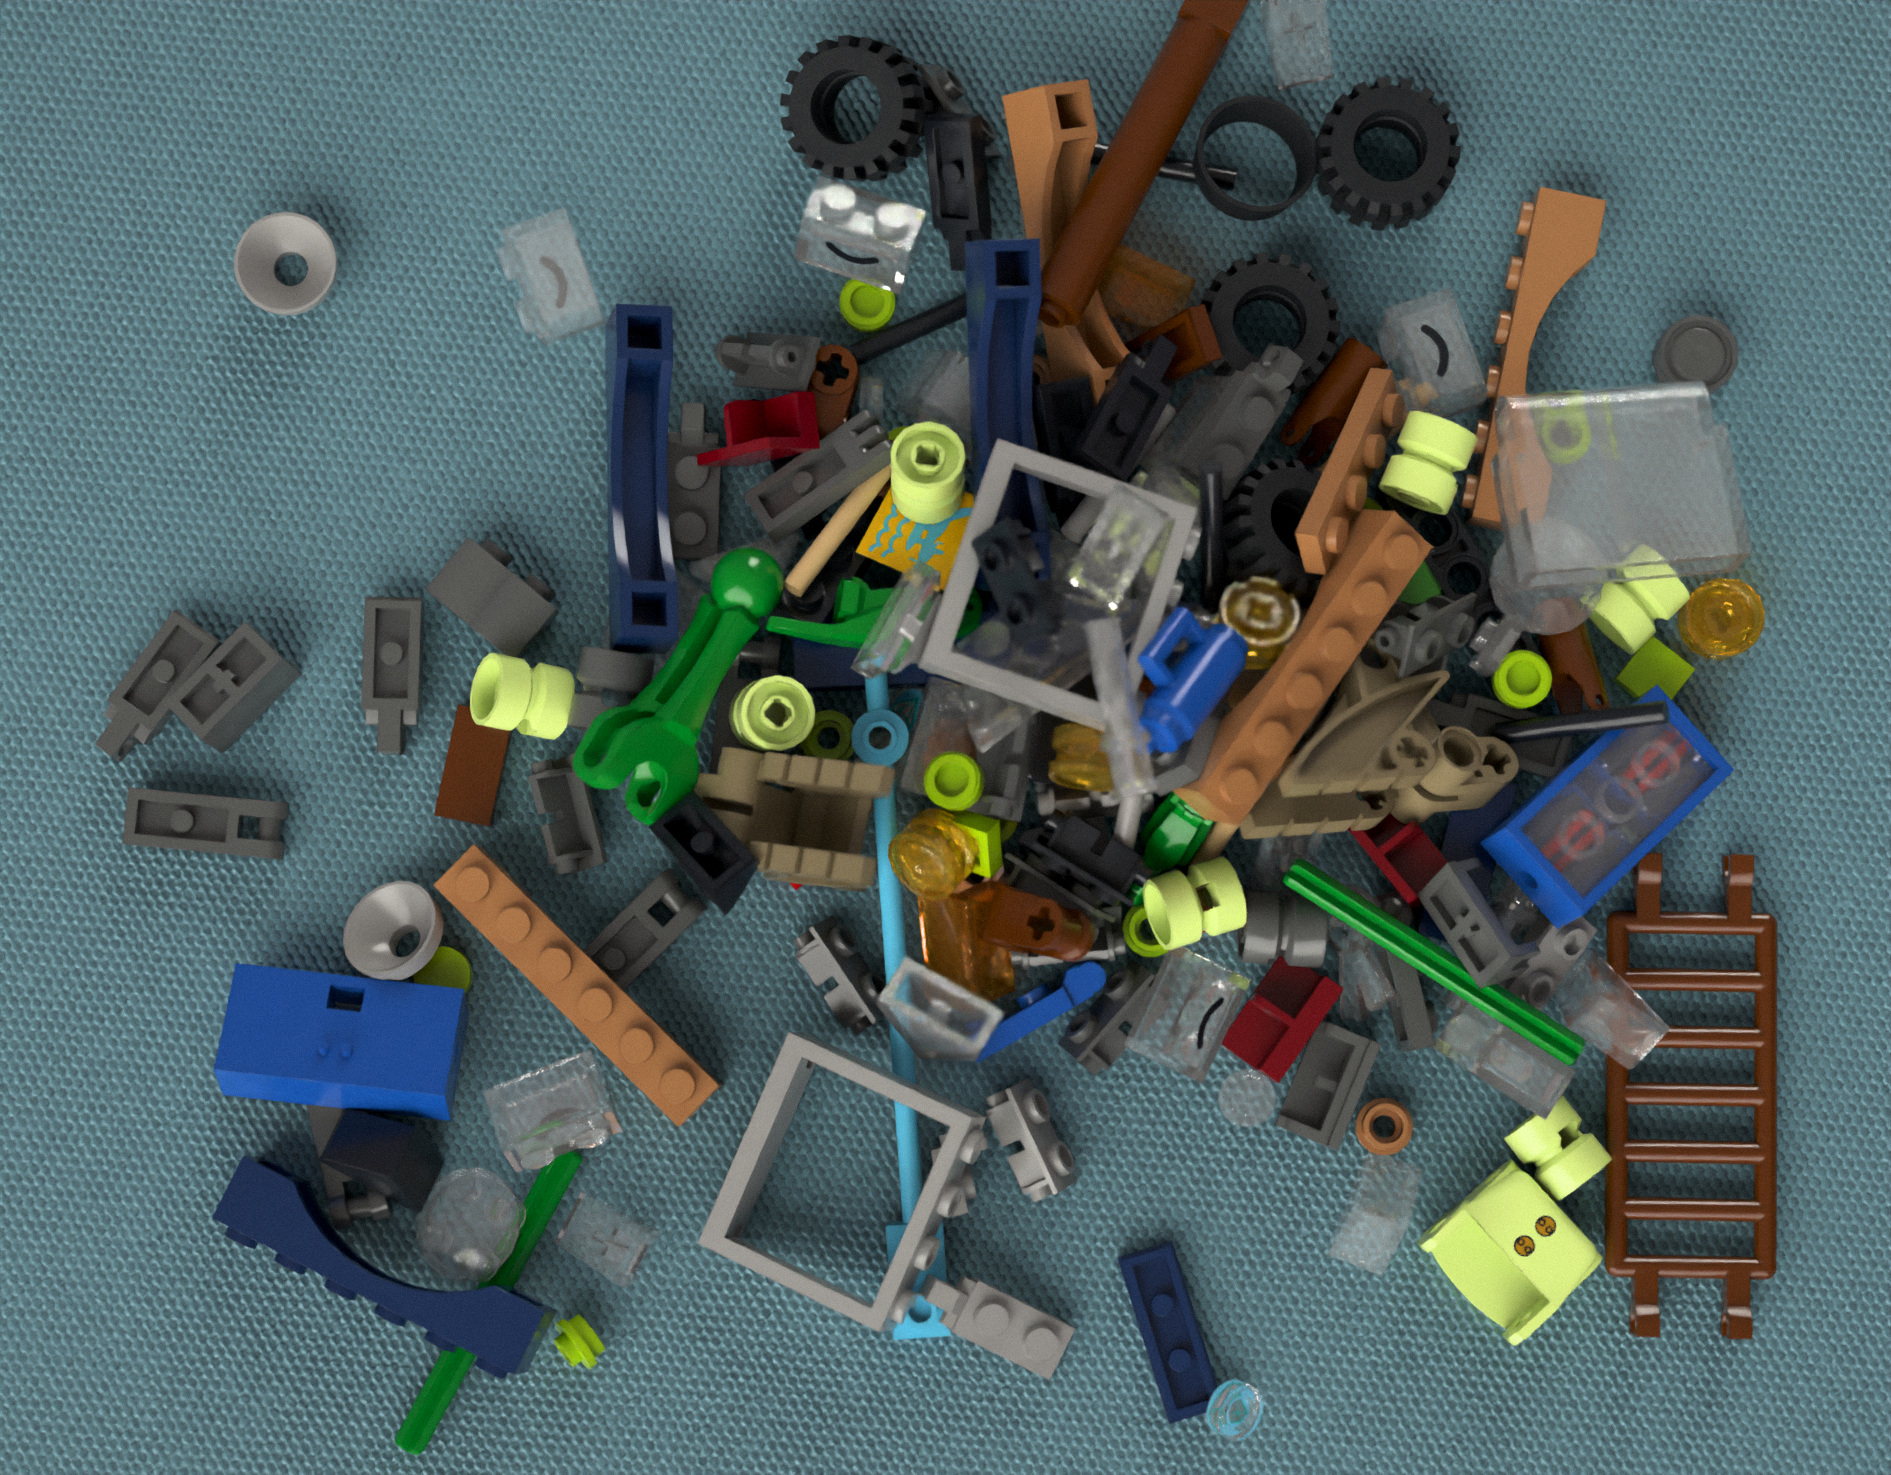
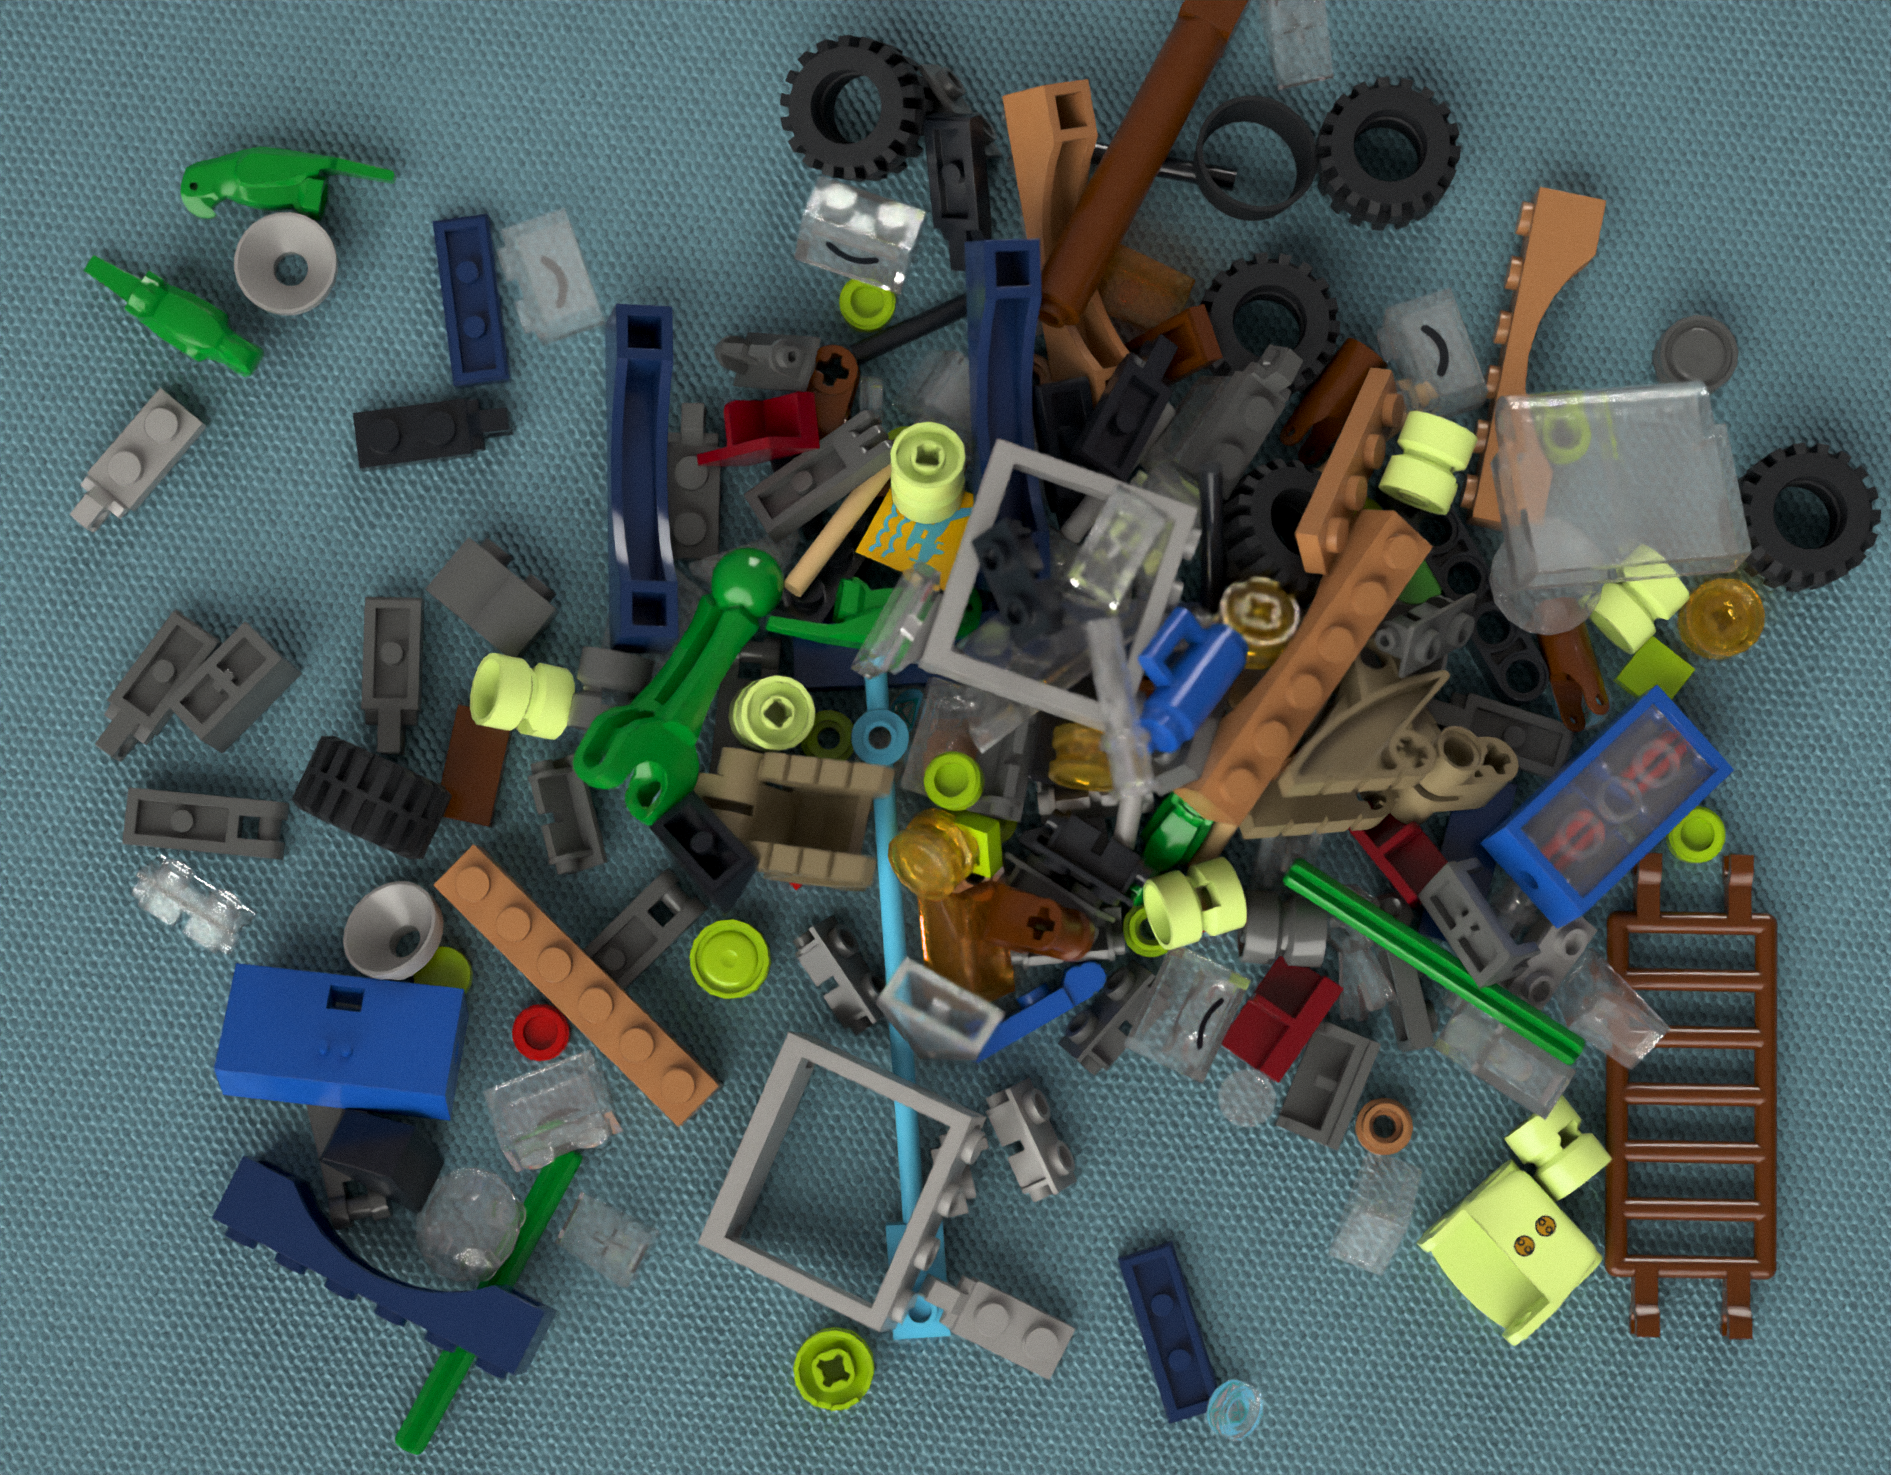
lime plate [553,1314,605,1369] -> none
clear plate [1468,612,1527,677] -> none
lime tile [1492,650,1552,709] -> none
black bar [1495,700,1669,744] -> none
none -> light grey hinge [70,388,207,533]
none -> green animal [83,255,264,377]
none -> clear hinge [132,855,256,955]
none -> green animal [180,146,396,221]
none -> black tyre [292,736,452,859]
none -> black hinge [353,398,513,471]
none -> dark blue tile [433,214,512,389]
none -> red tile [512,1004,571,1061]
none -> lime wheel [689,919,771,999]
none -> lime wheel [793,1326,875,1411]
none -> lime tile [1665,806,1726,864]
none -> black tyre [1724,442,1881,592]

